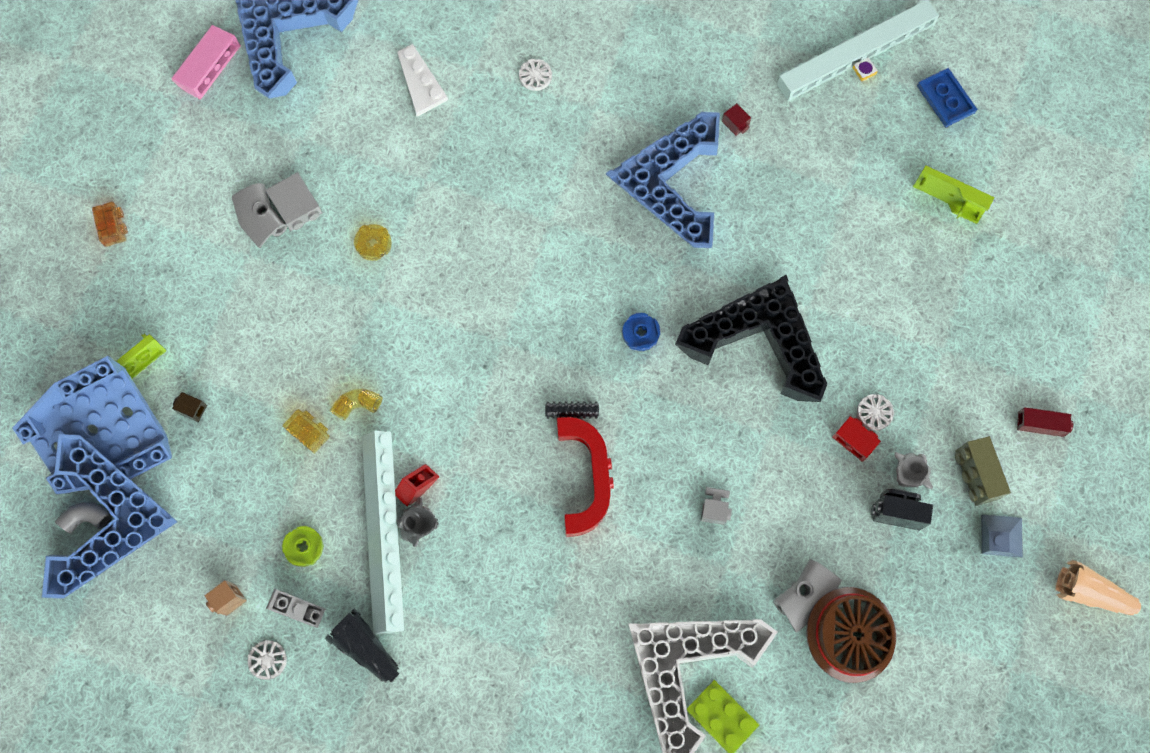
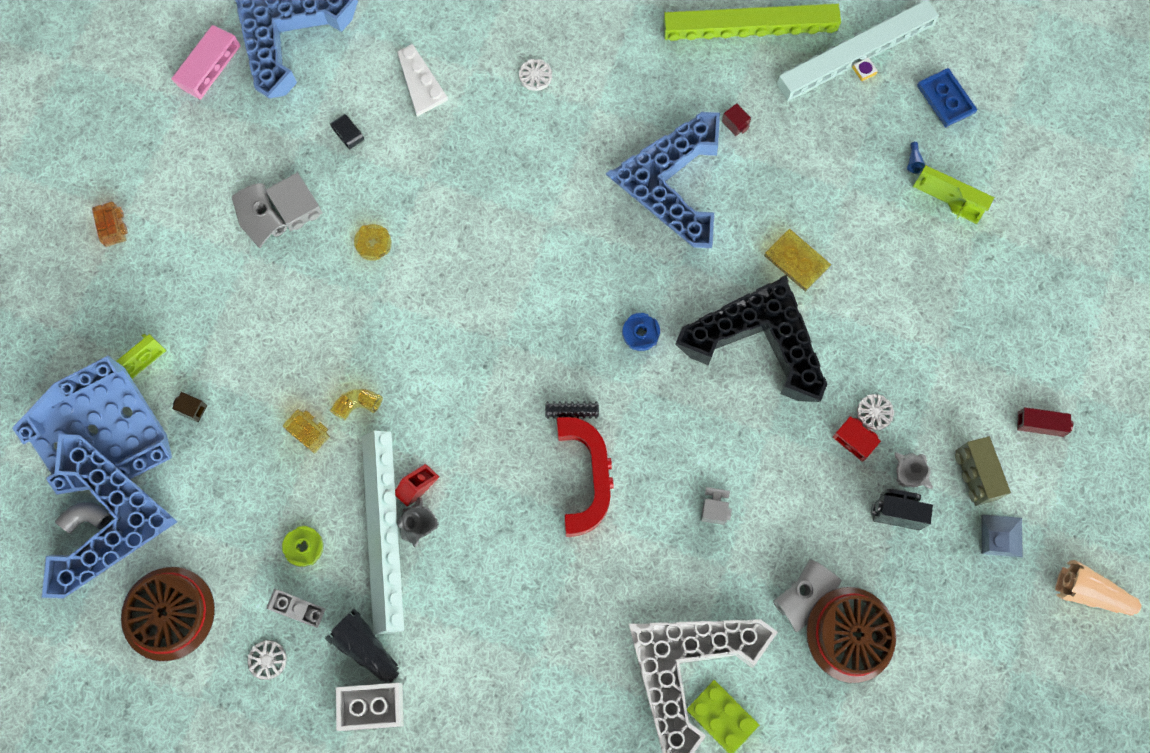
medium nougat brick [204,580,247,616] -> none
none -> reddish brown piece [121,567,215,661]
none -> black beam [330,114,365,150]
none -> white brick [336,683,404,731]
none -> lime brick [663,4,841,41]
none -> clear yellow plate [764,228,832,292]
none -> blue cone [907,142,925,174]

